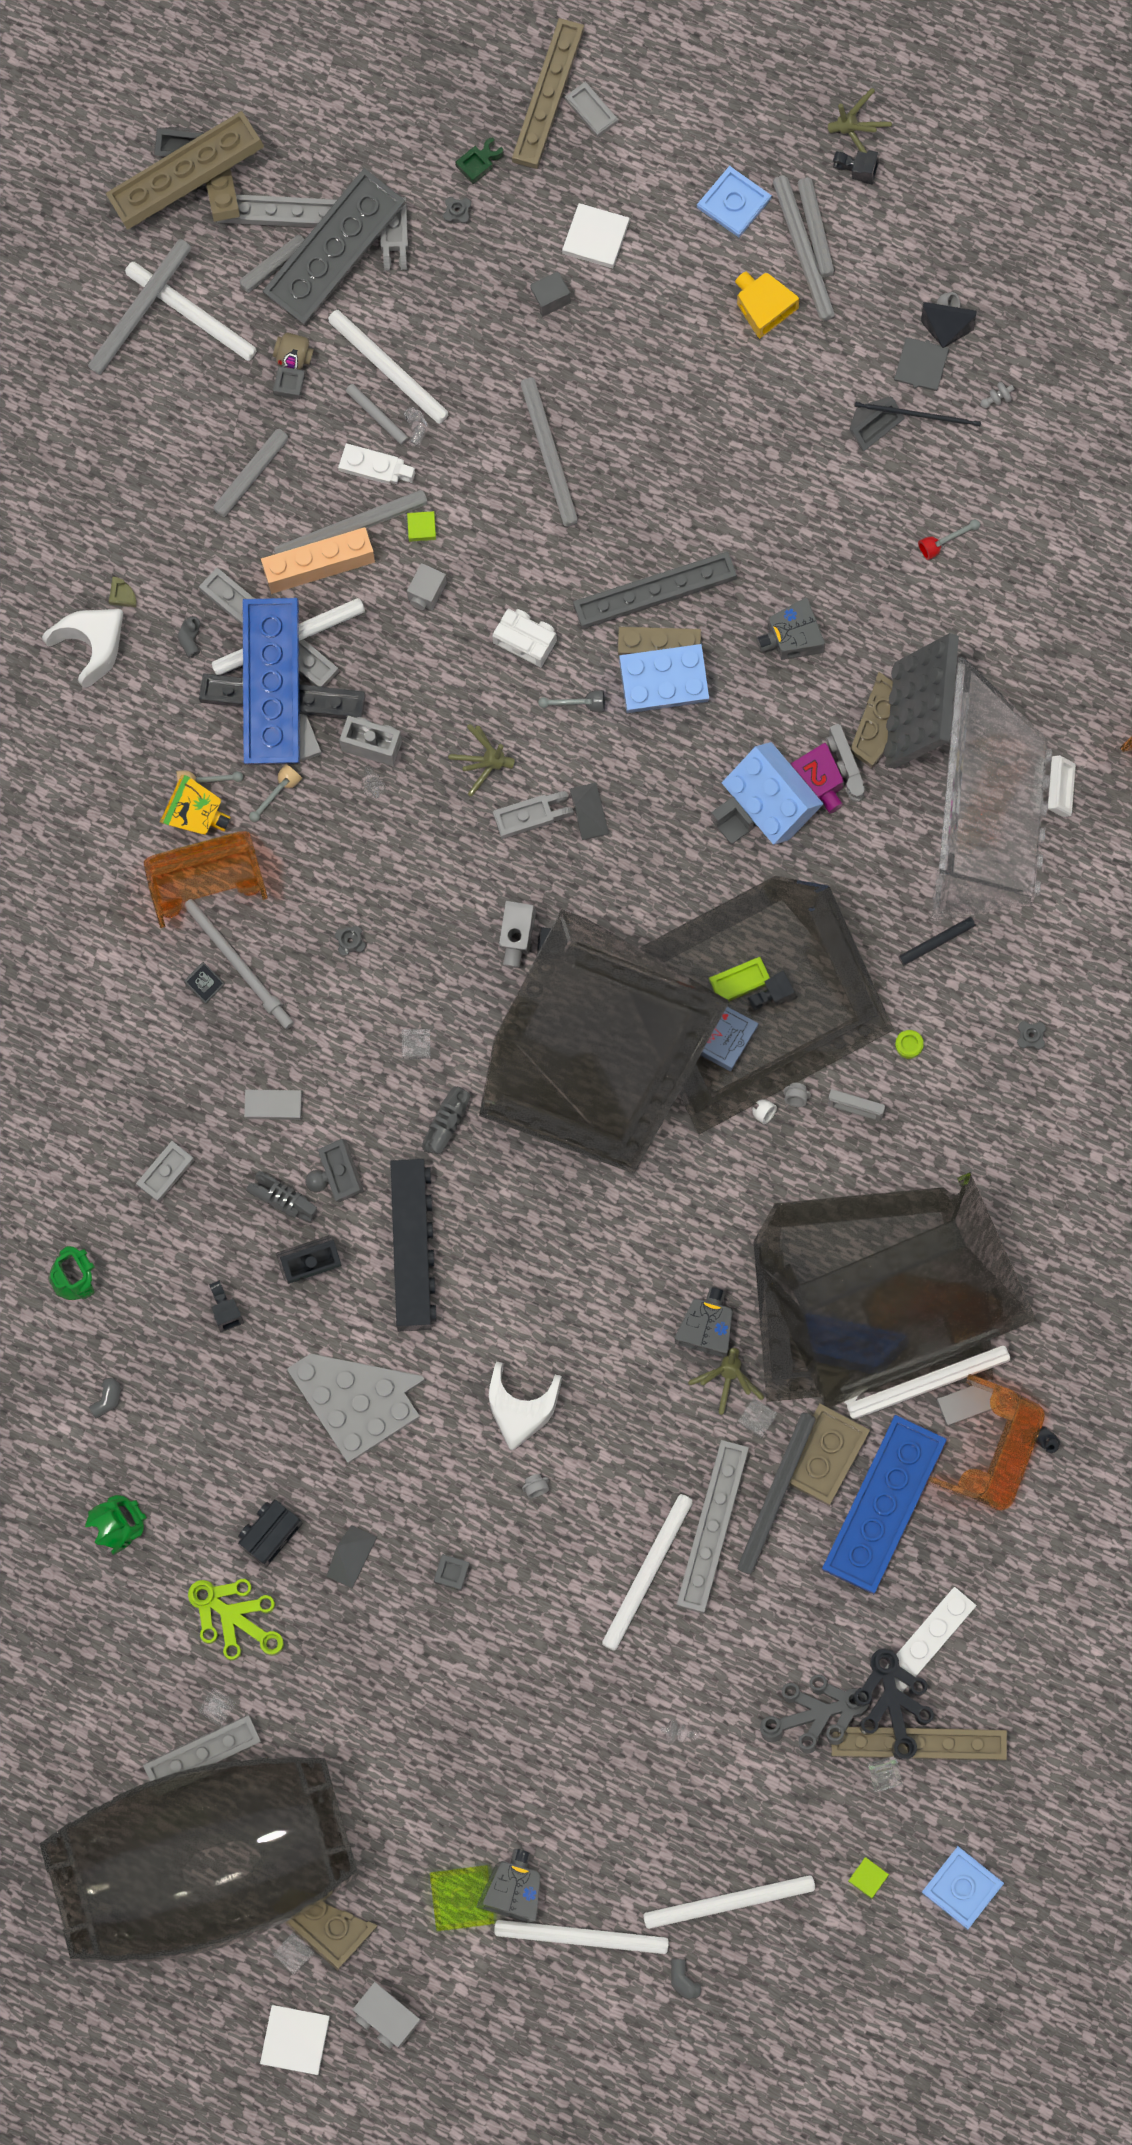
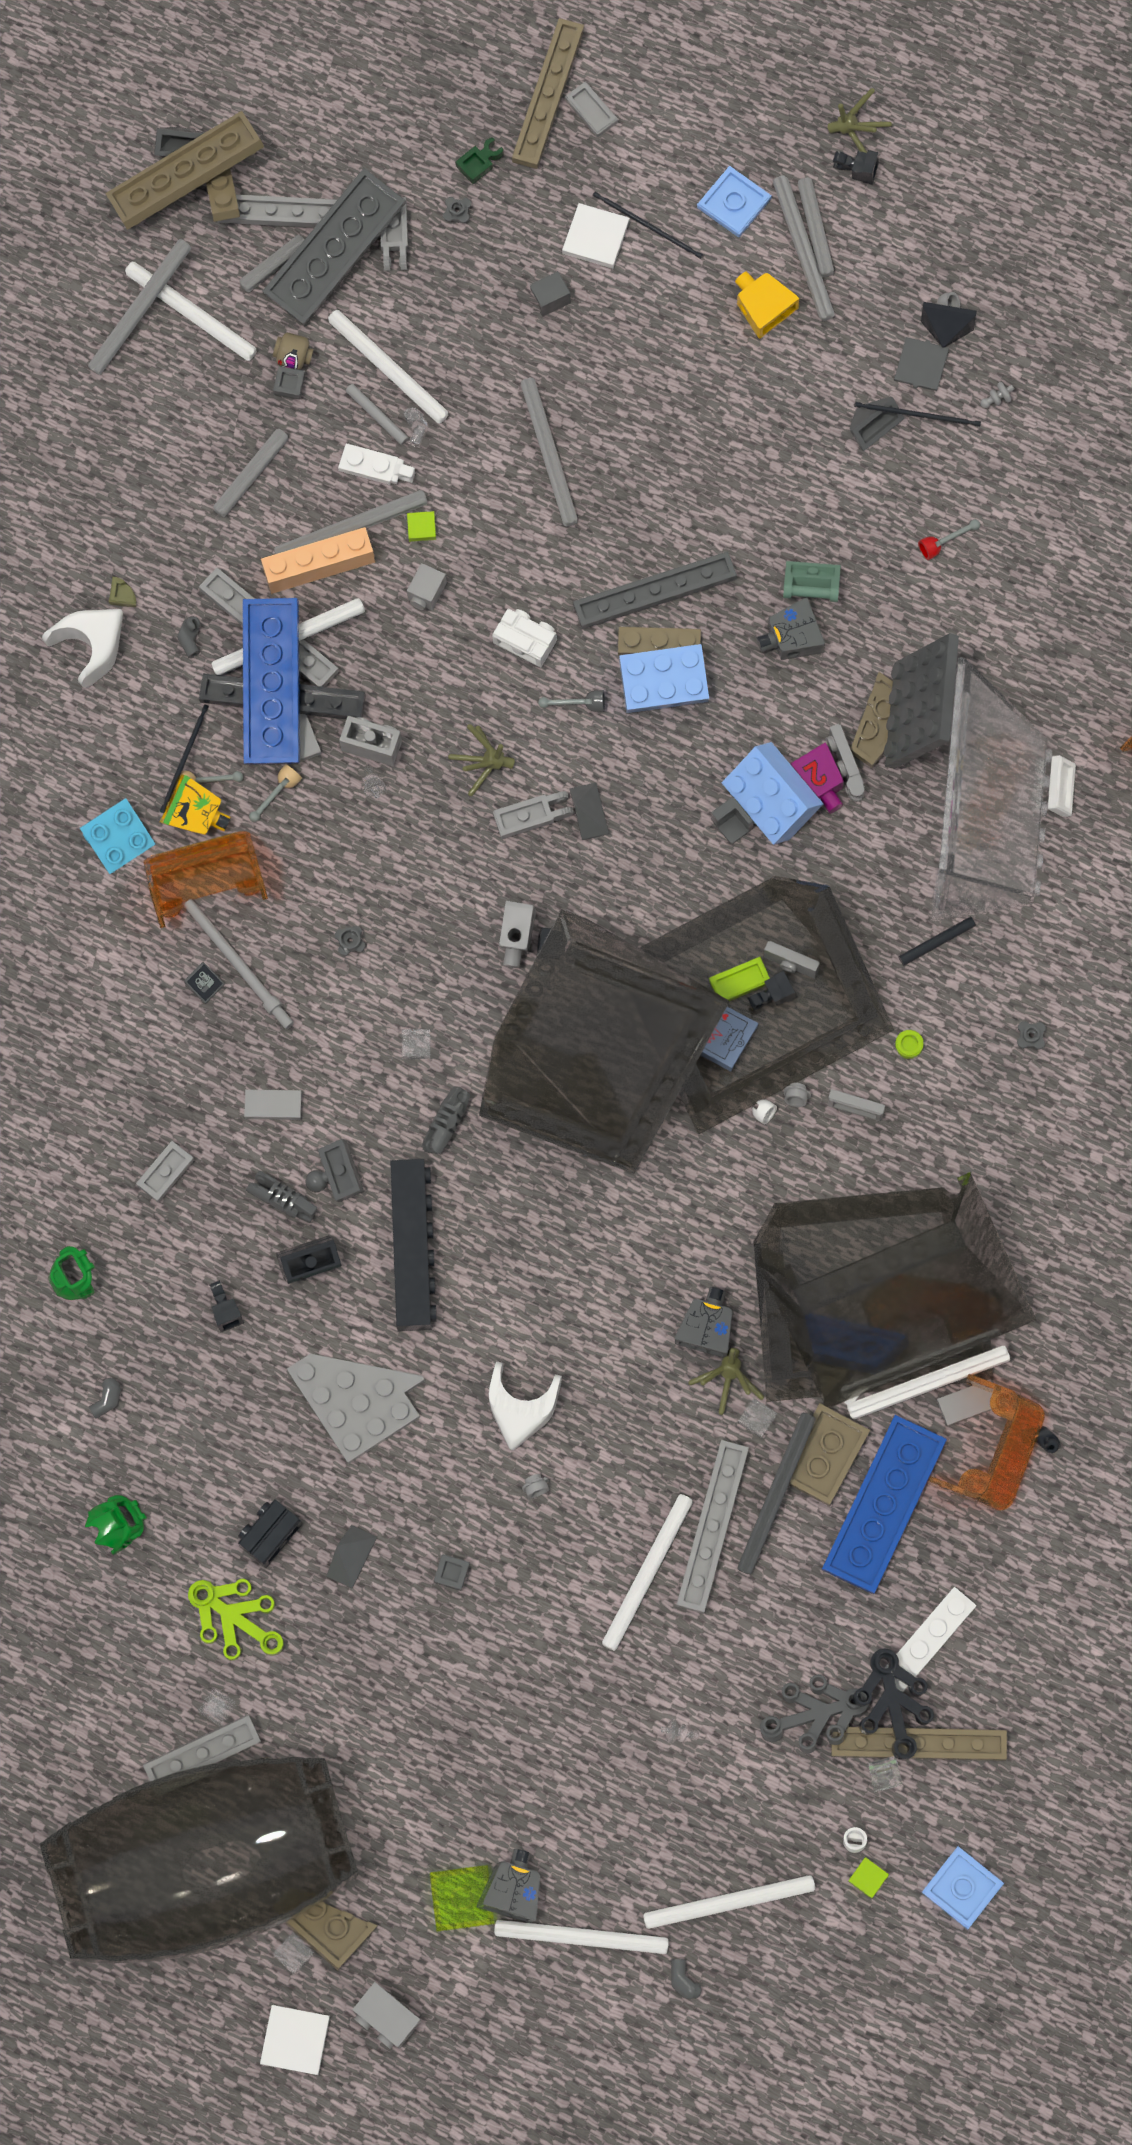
none -> medium azure hinge [80,798,155,874]
none -> black piece [160,704,209,813]
none -> black piece [593,191,703,259]
none -> light grey plate [764,941,819,979]
none -> sand green plate [783,561,841,602]
none -> white hinge [843,1827,867,1853]

